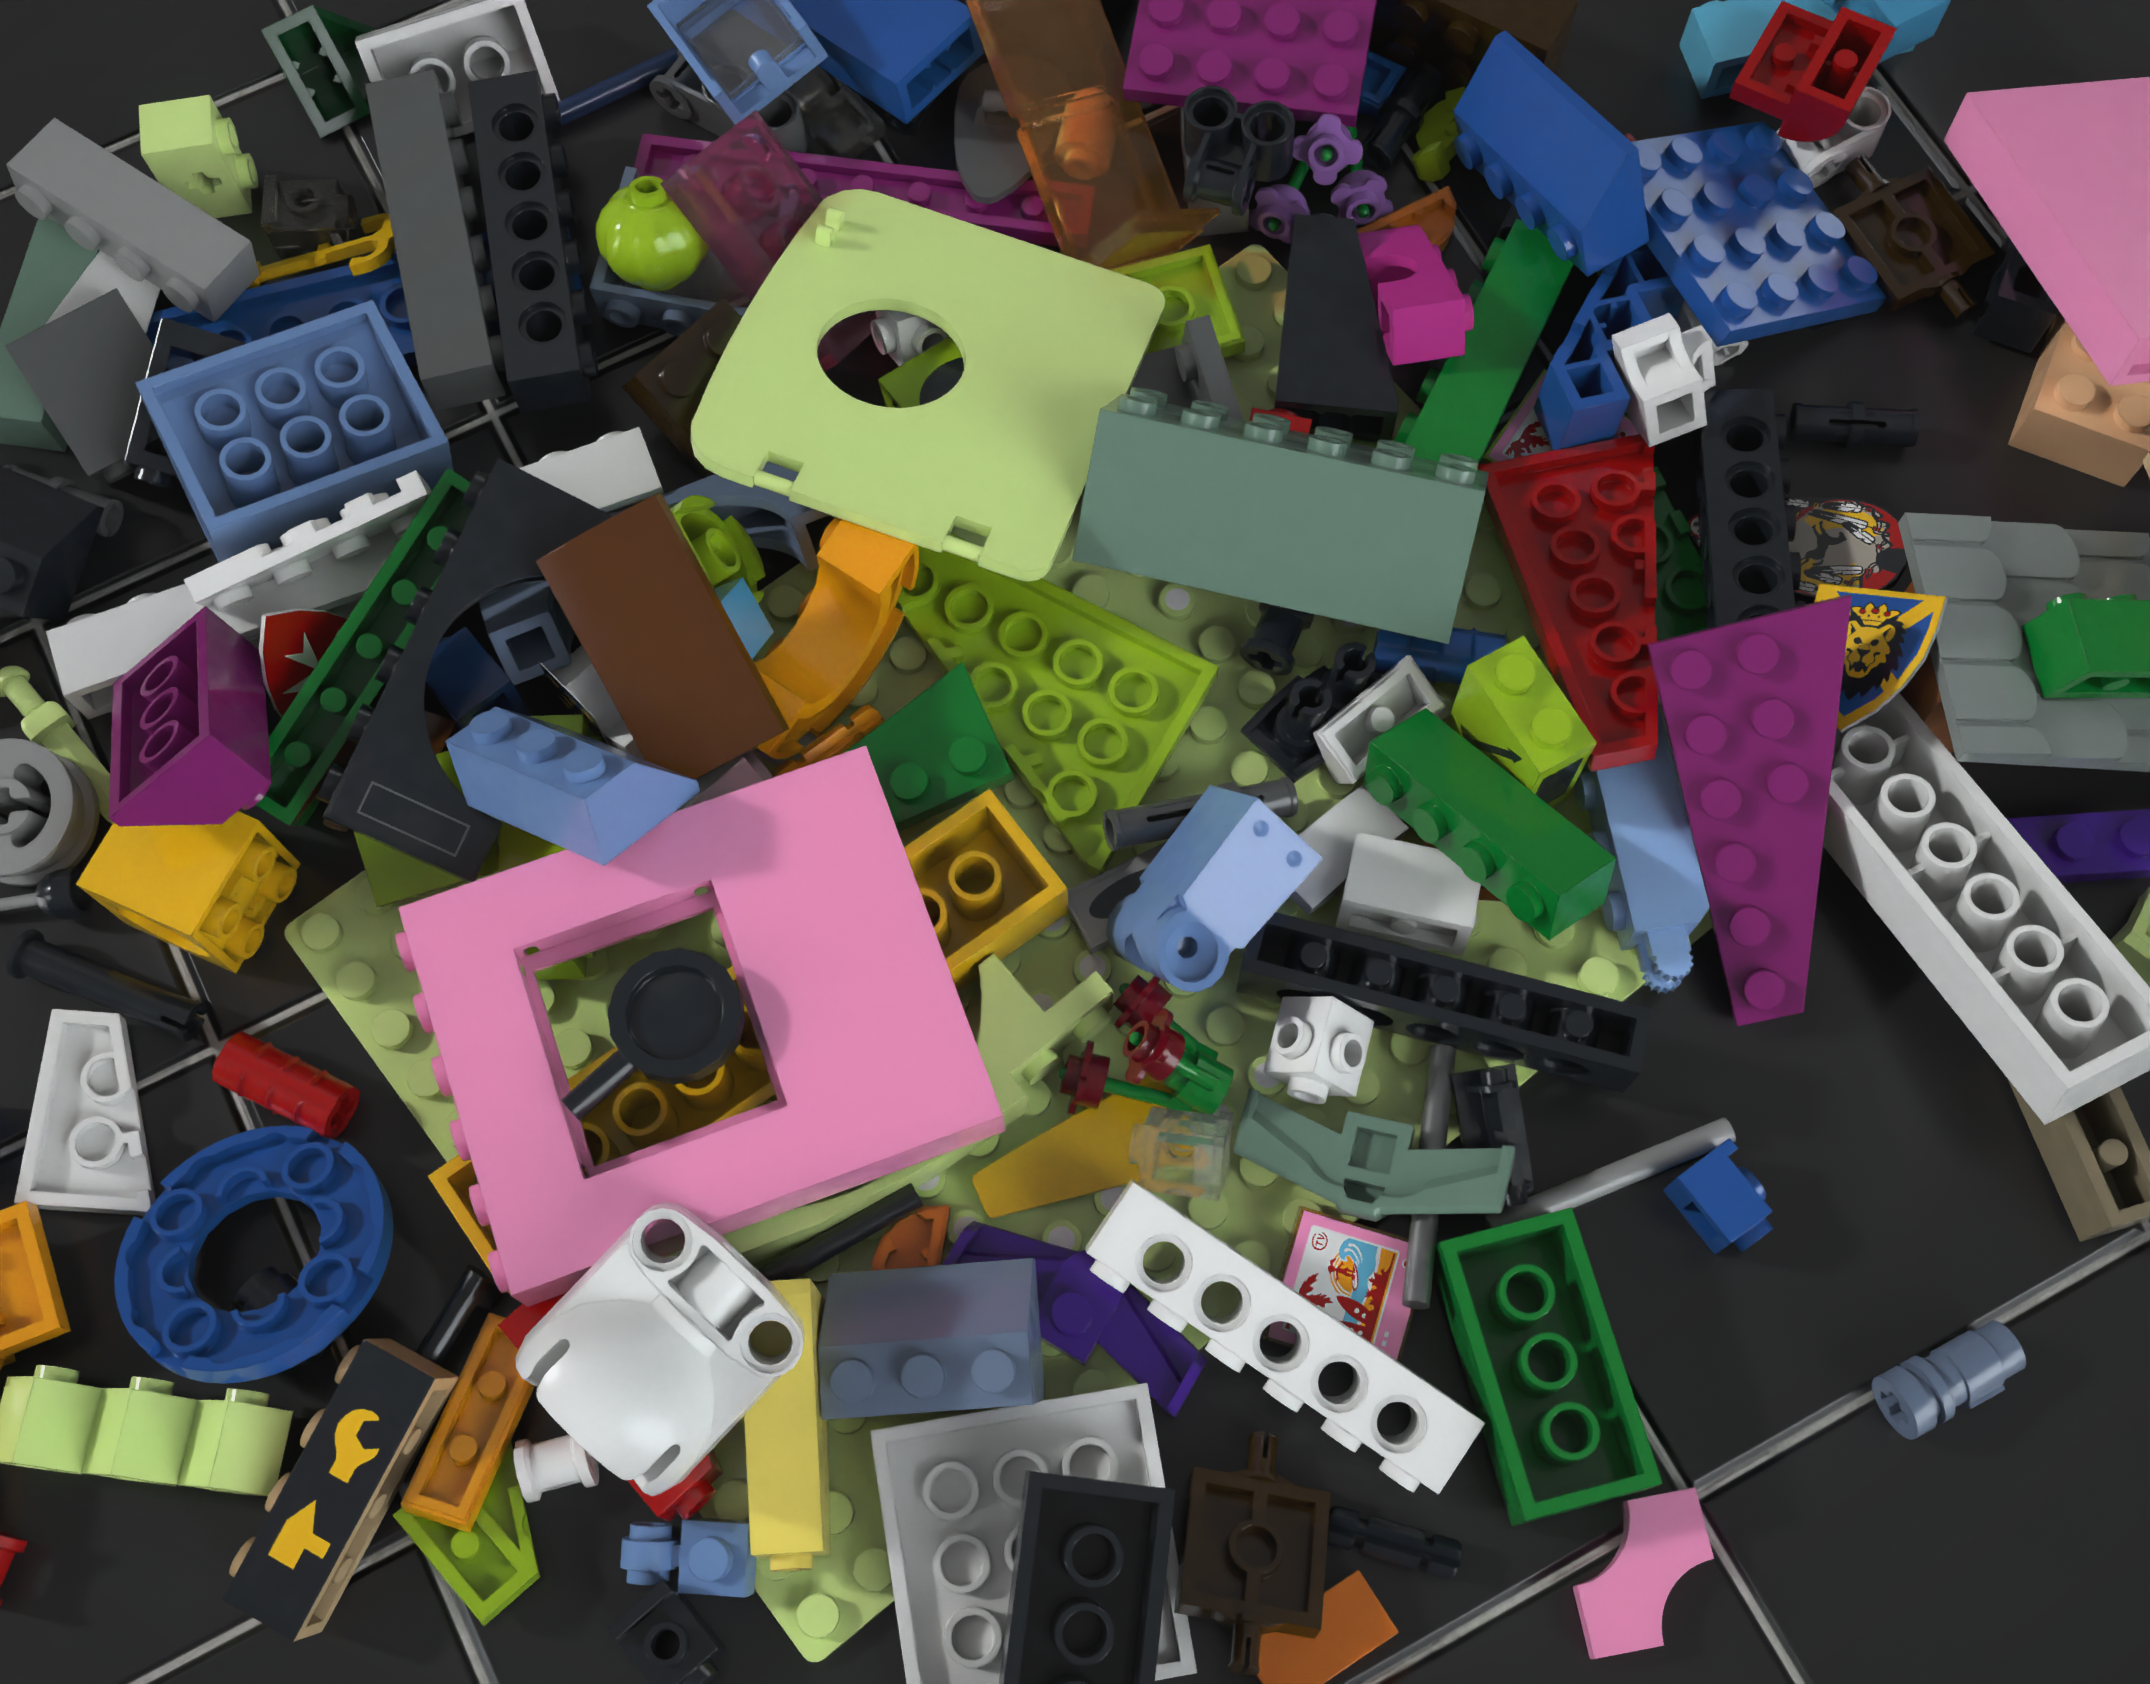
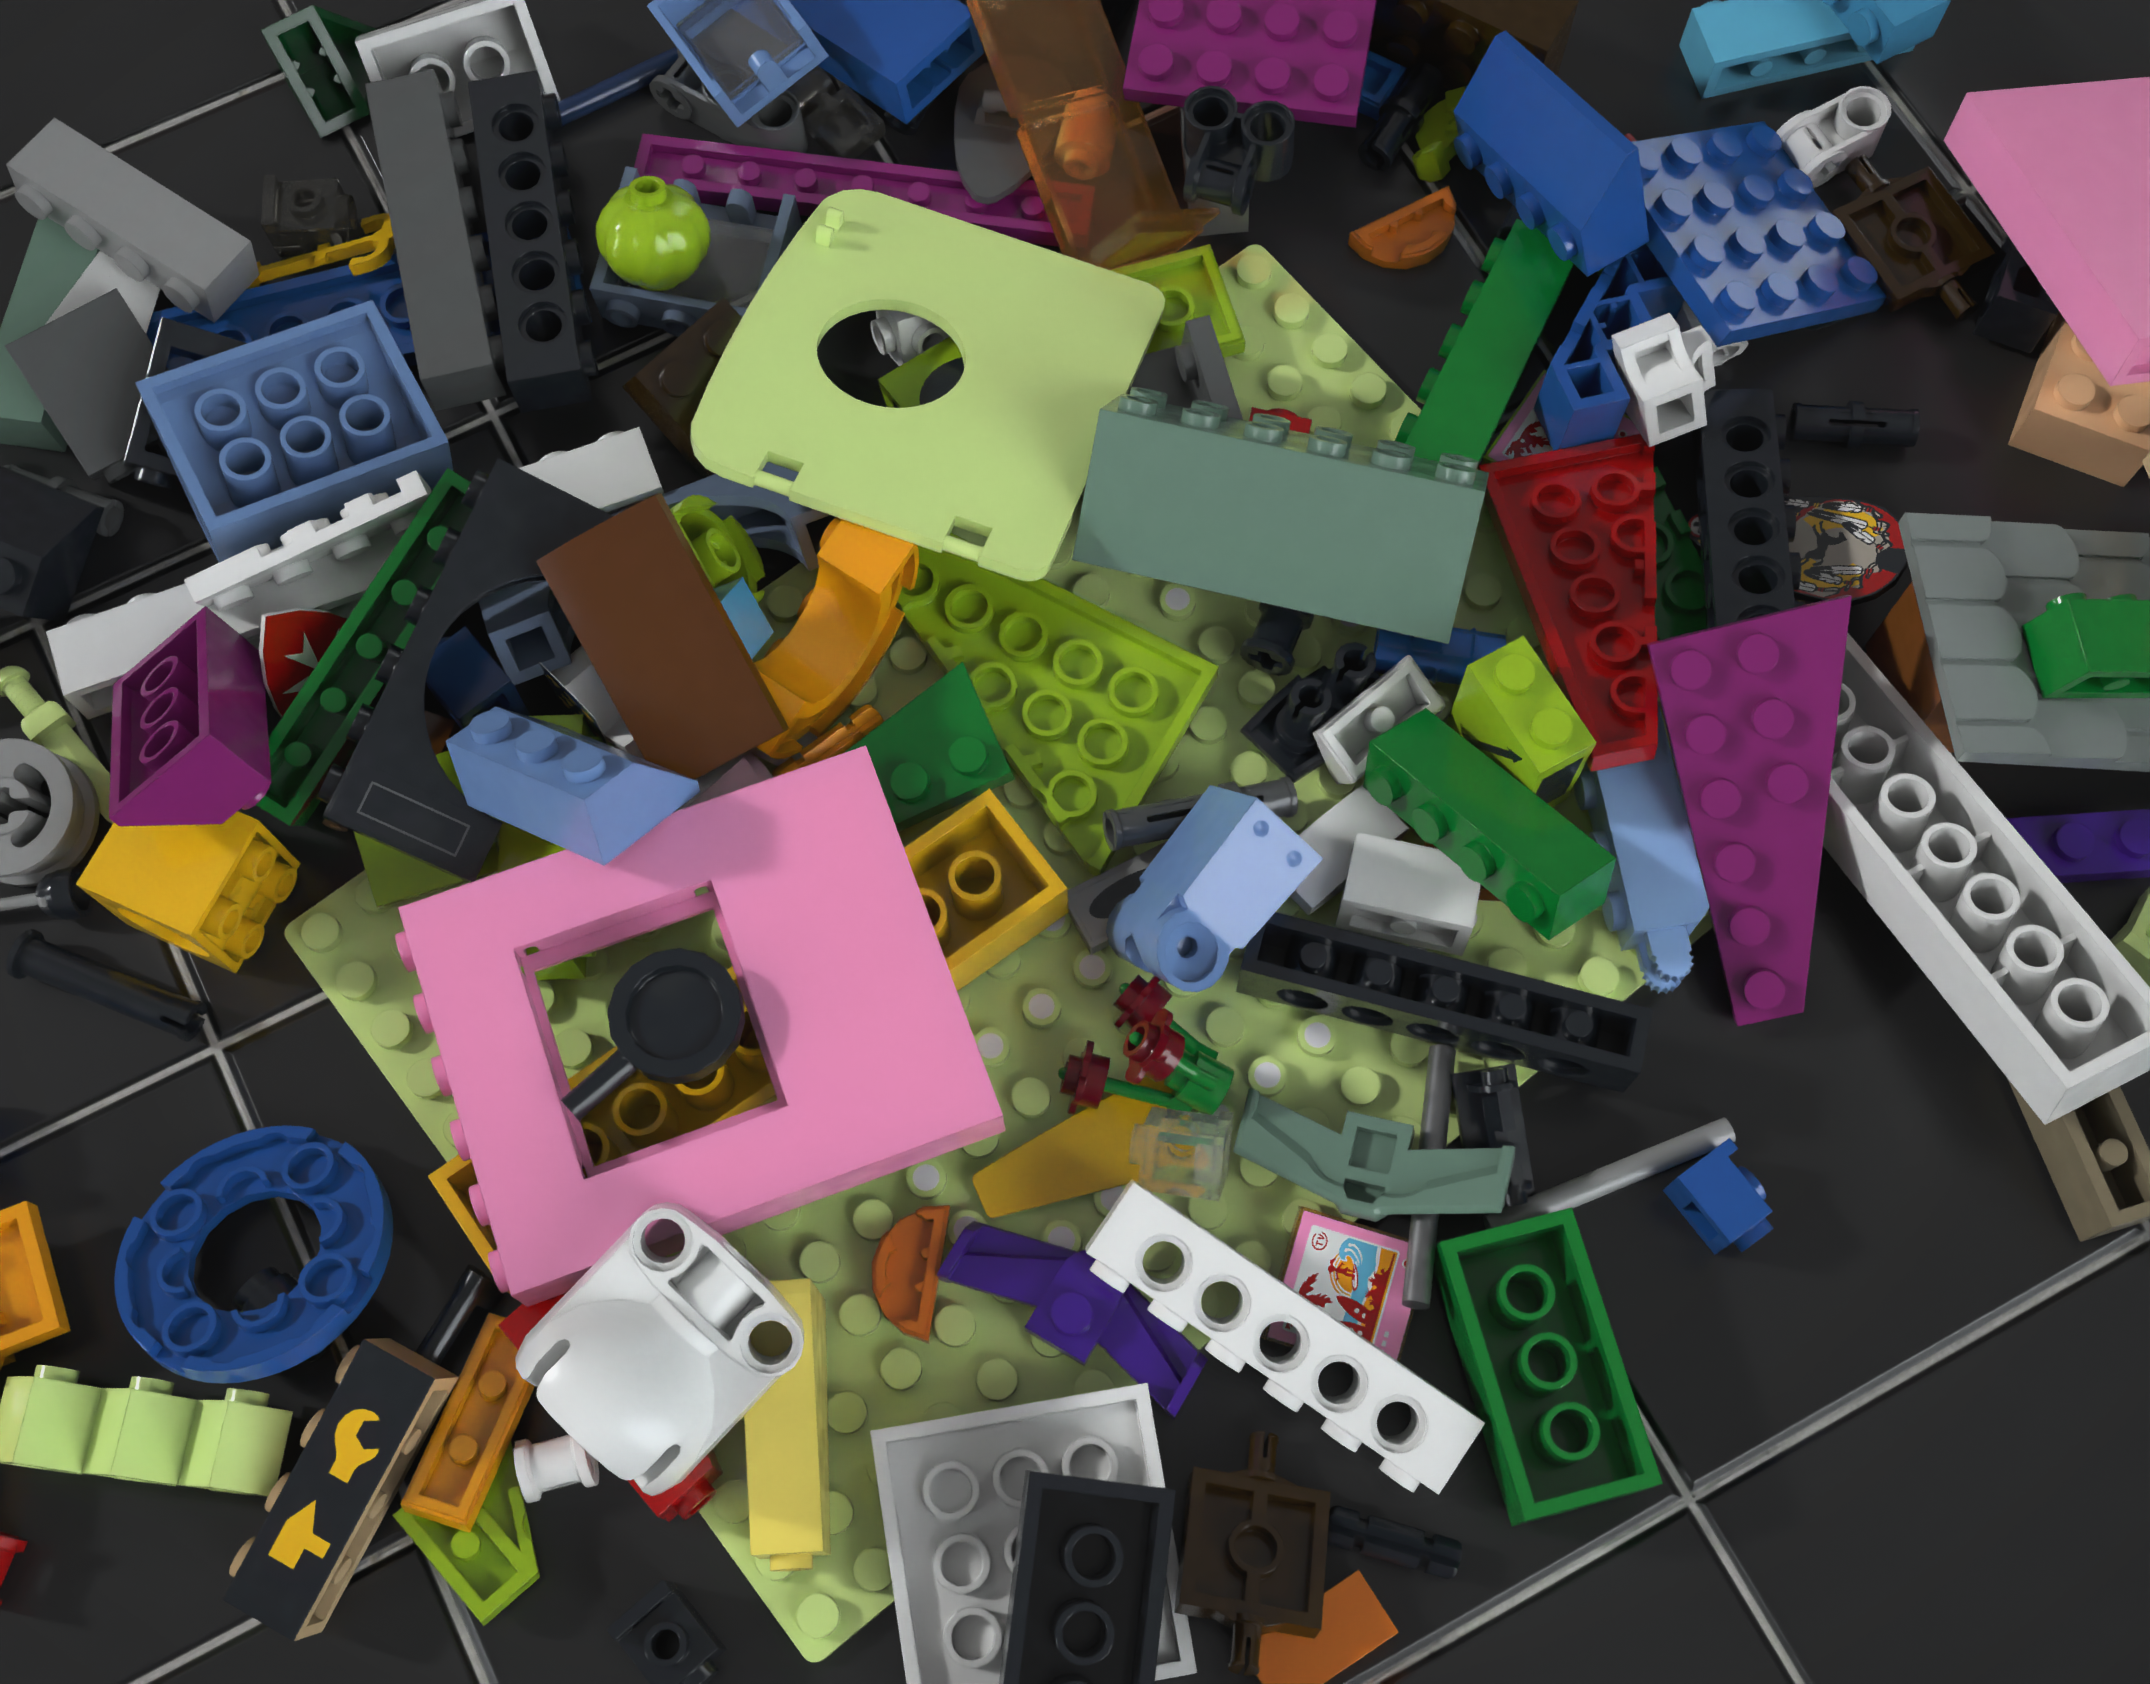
white wing [14,1009,156,1216] -> none
yellowish green brick [139,95,258,218] -> none
red axle [212,1031,360,1139] -> none
medium blue plate [620,1517,756,1598] -> none
clear pink slope [661,110,877,372] -> none
yellowish green slope [665,953,1113,1264] -> none
black bar [757,1183,924,1281] -> none
sand blue slope [818,1258,1045,1420] -> none
medium lavender plant [1249,114,1393,244] -> none
white brick [1263,996,1374,1104] -> none
black slope [1274,213,1399,441] -> none
dark pink arch [1358,224,1474,366] -> none
bright pink tile [1572,1487,1714,1659] -> none
red brick [1729,1,1897,142] -> none
shield [1814,584,1948,733] -> none
sand blue axle [1872,1320,2026,1440] -> none

